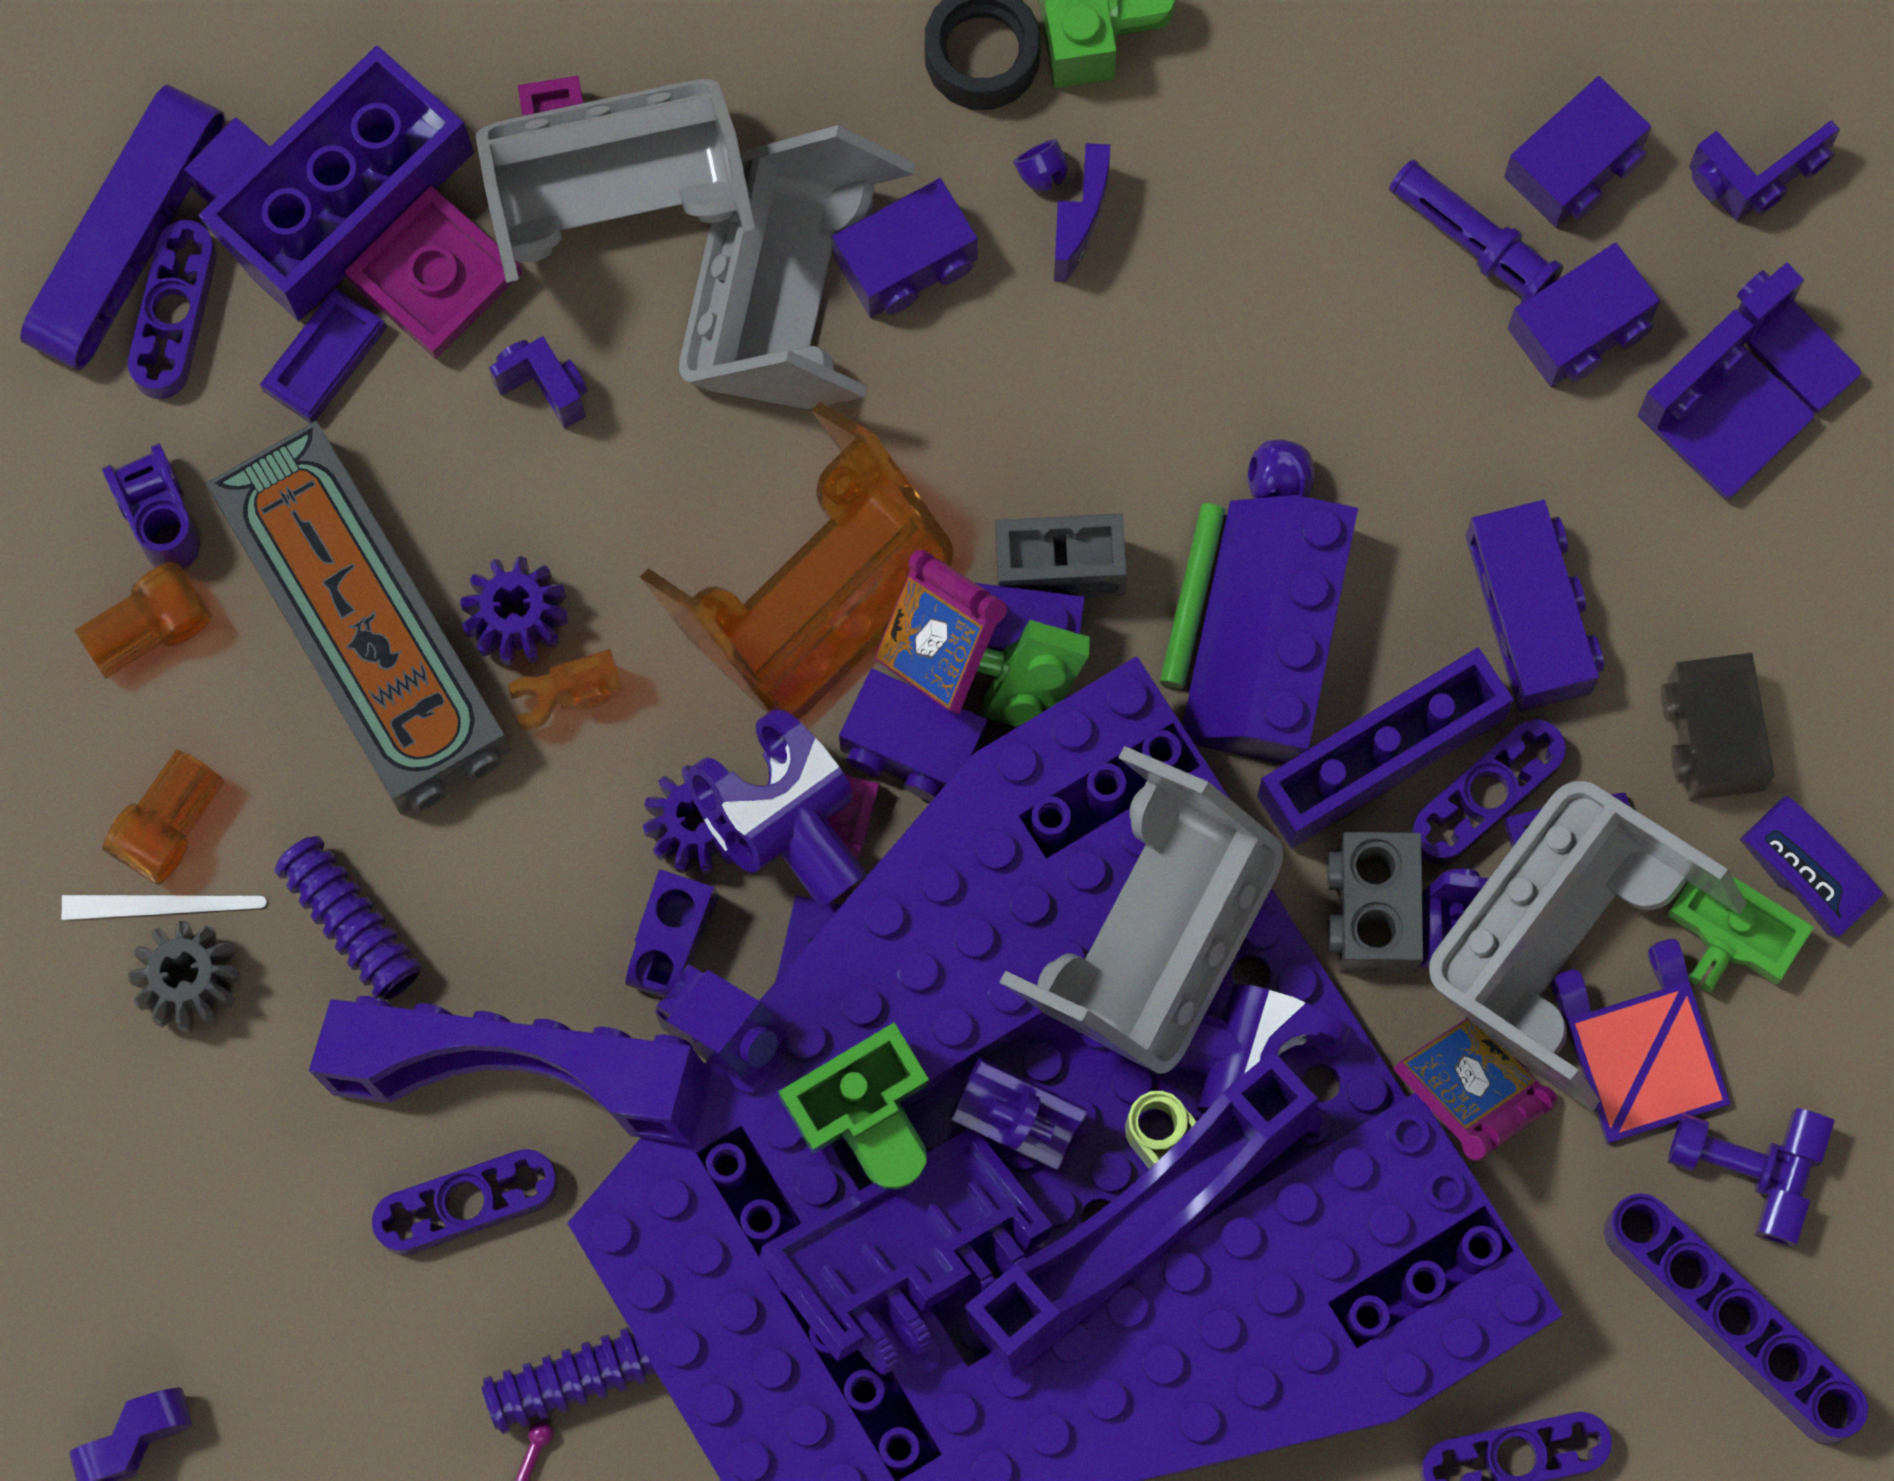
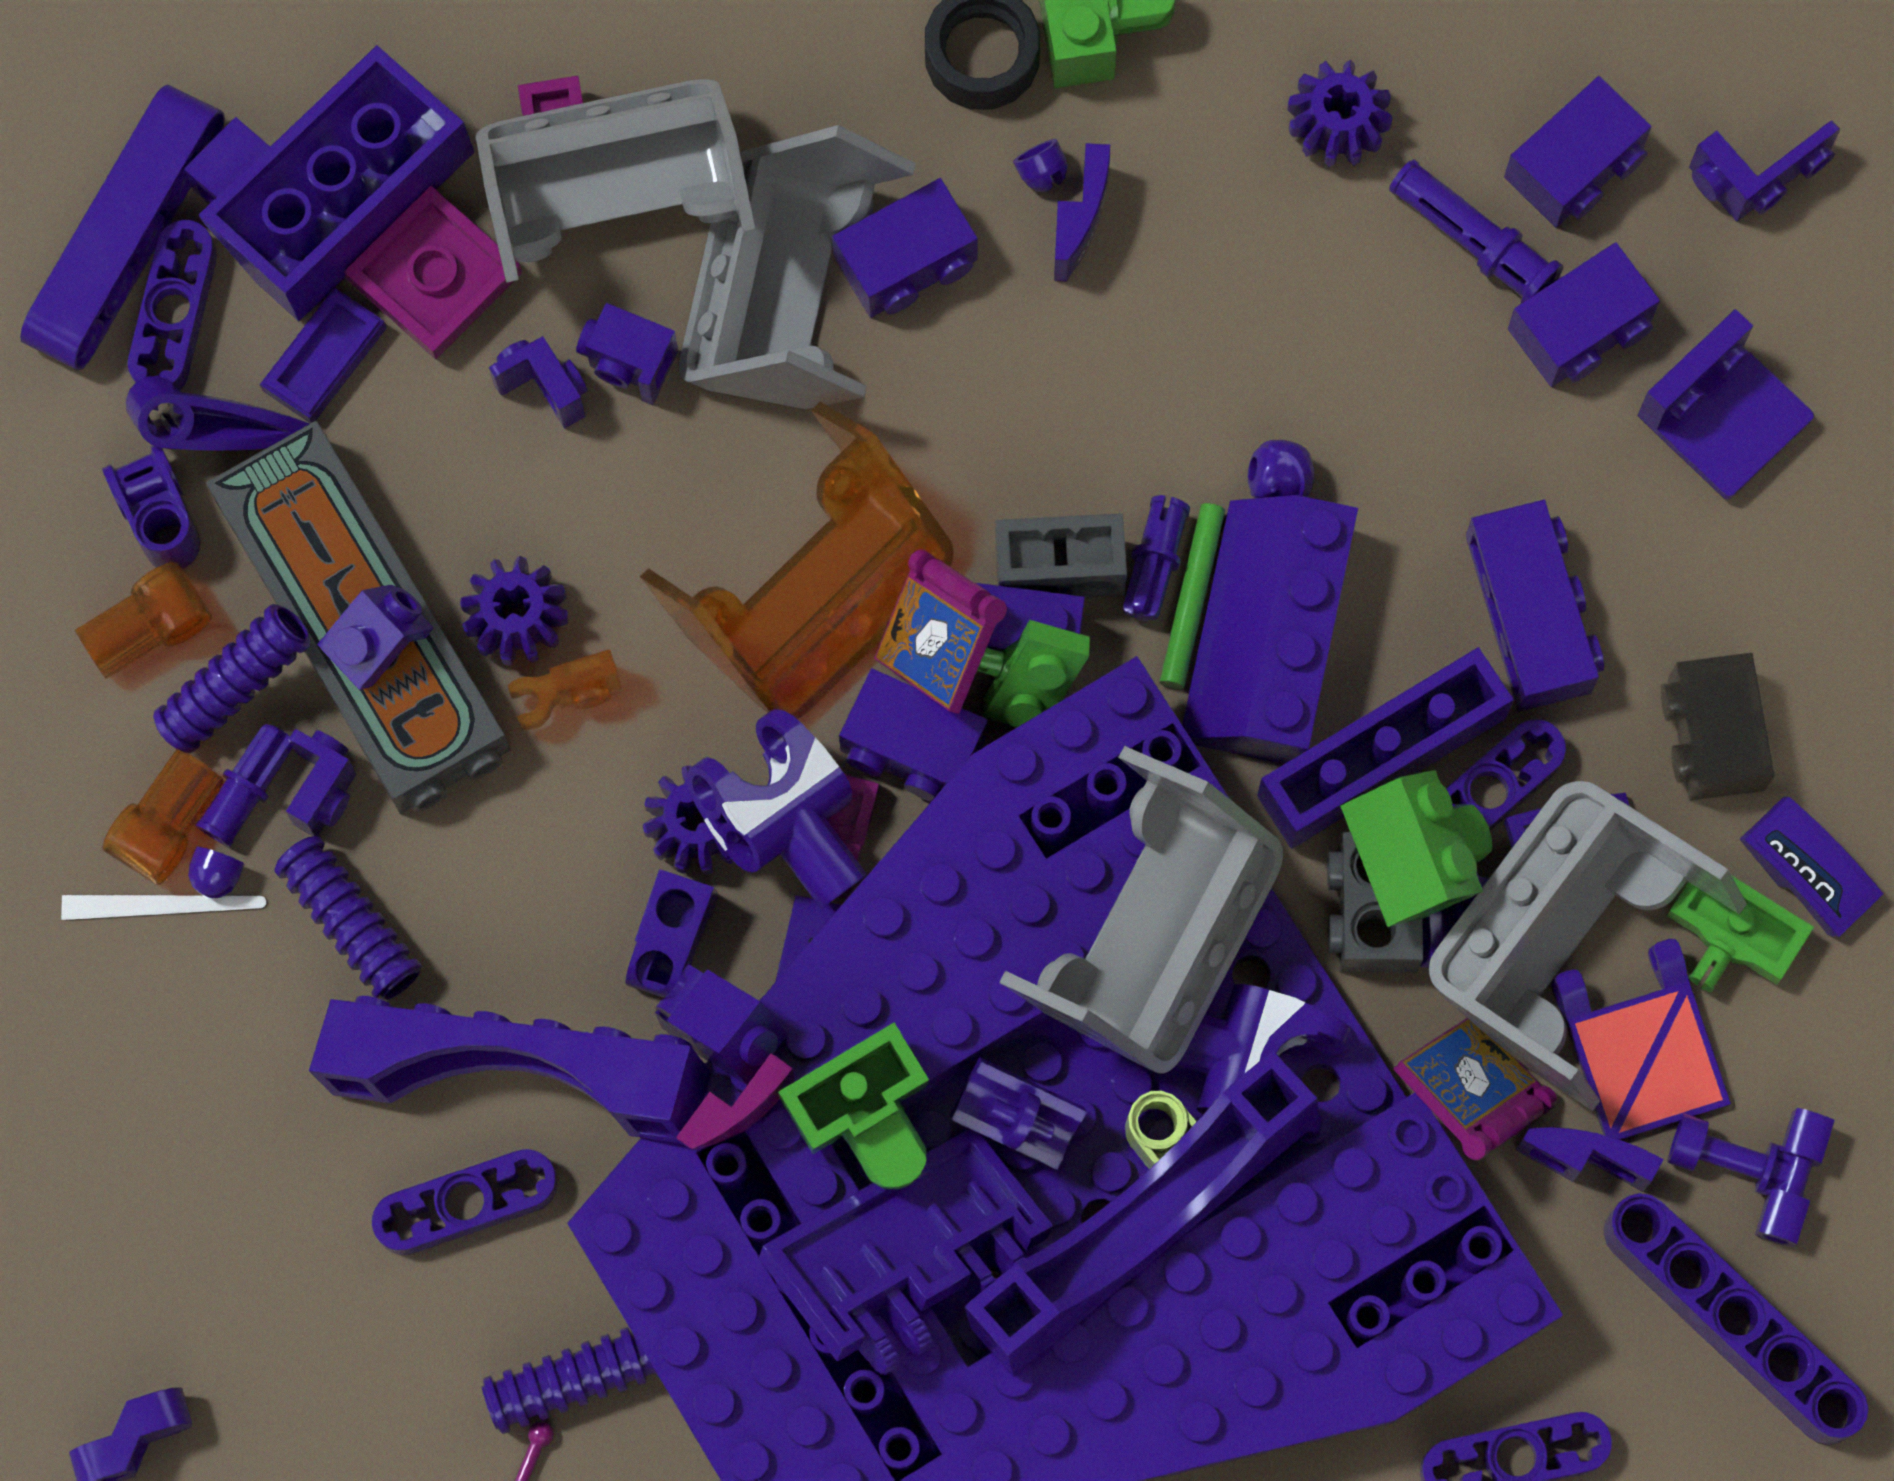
dark grey gear [128,921,241,1032] -> none
dark purple bracket [1737,262,1861,413] -> none
none -> dark purple piece [126,376,310,450]
none -> dark purple piece [153,604,311,754]
none -> dark purple hinge [188,846,245,898]
none -> dark purple axle [195,724,293,848]
none -> dark purple bracket [286,729,356,837]
none -> dark purple bracket [317,585,433,690]
none -> dark purple brick [576,303,678,405]
none -> magenta slope [676,1053,795,1151]
none -> dark purple axle [1123,495,1190,622]
none -> dark purple gear [1287,59,1393,168]
none -> bright green brick [1340,770,1492,927]
none -> dark purple slope [1516,1127,1664,1192]

